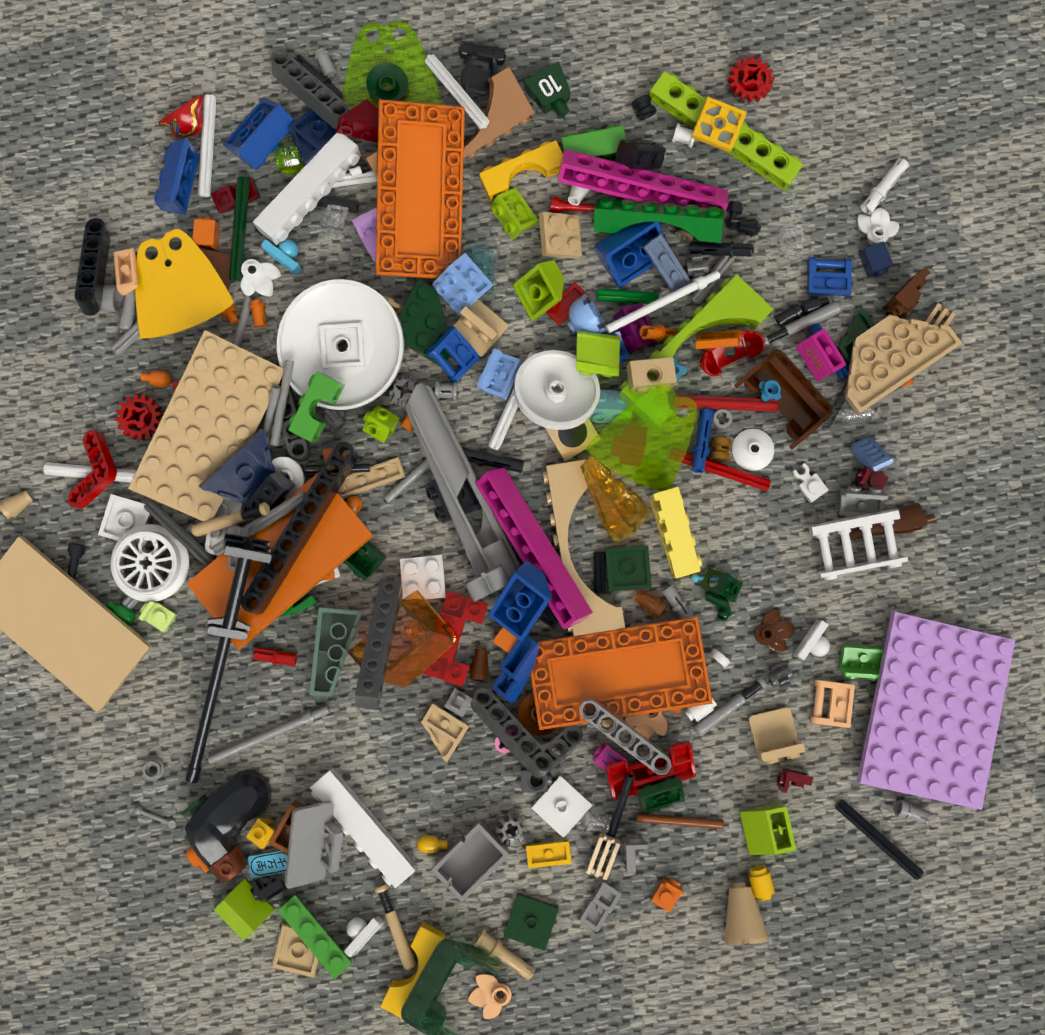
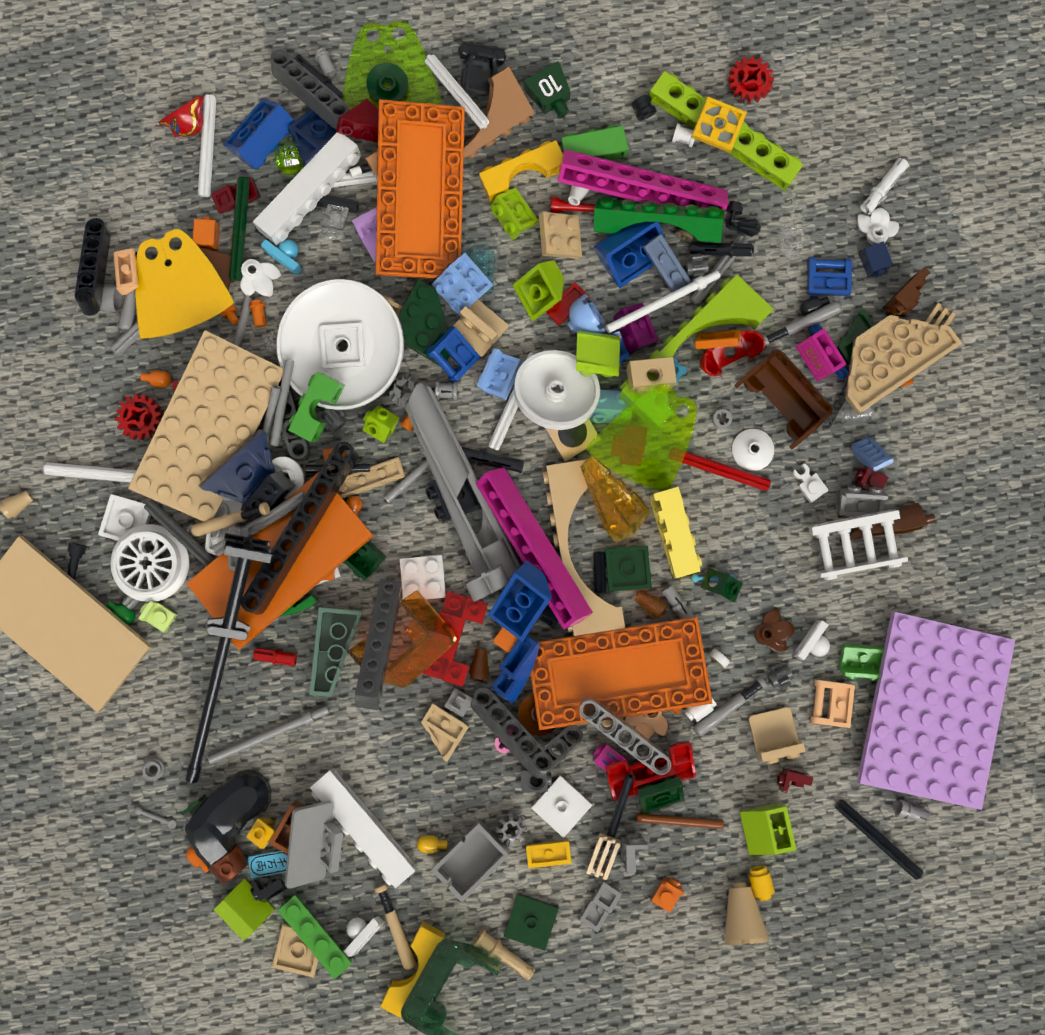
red beam [68,430,117,509] -> none
blue slope [154,139,200,215] -> none
light nougat plate [468,974,511,1019] -> none
clear bush [583,812,610,835] -> none
green axle [597,288,659,304] -> none
black brick [615,139,666,169] -> none
orange axle [640,324,677,342] -> none
red axle [673,395,779,412] -> none
blue pin [691,409,714,473] -> none
dark green arm [705,591,731,621] -> none
pearl gold wheel [709,437,733,462] -> none
dark azure plate [758,380,781,402] -> none
black pin [774,304,803,328] -> none

